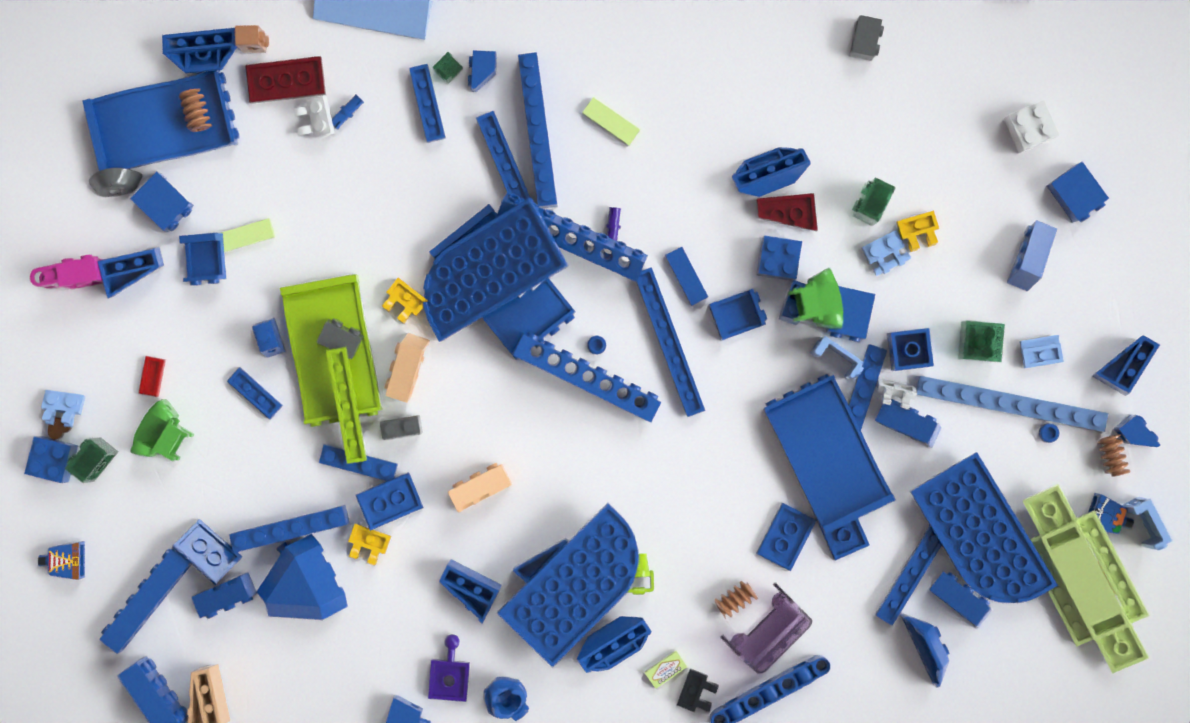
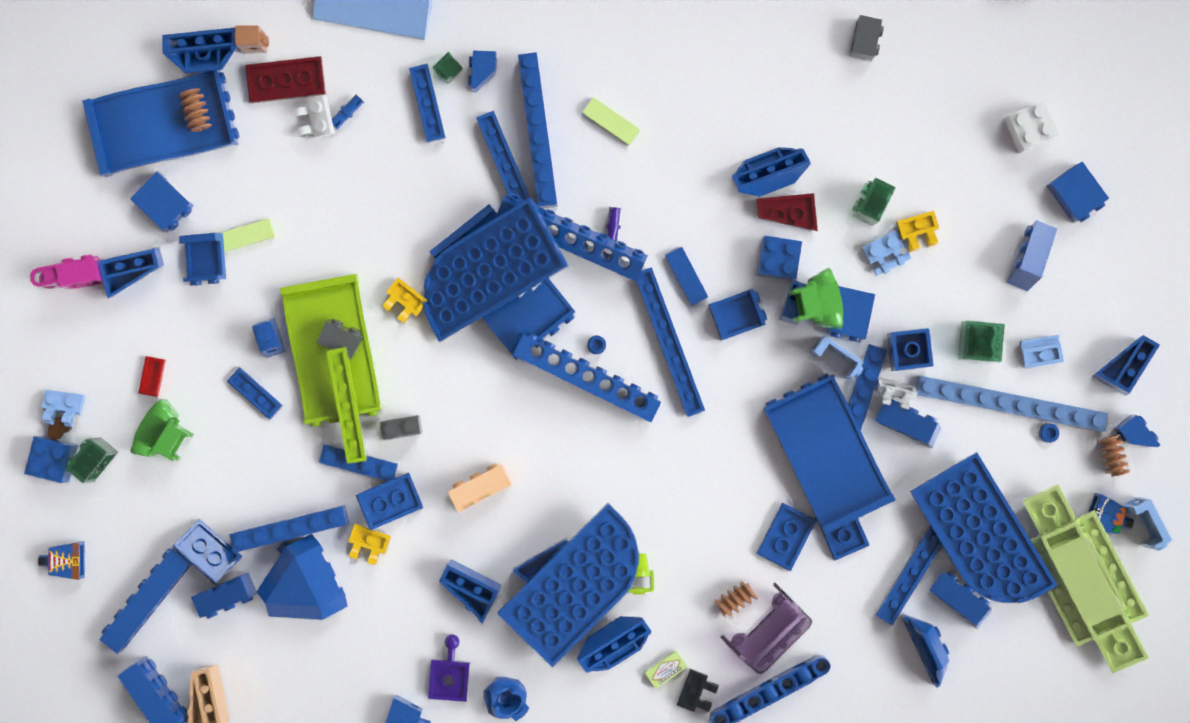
dark grey piece [89,168,143,197] -> none
light nougat wedge [384,333,430,403] -> none

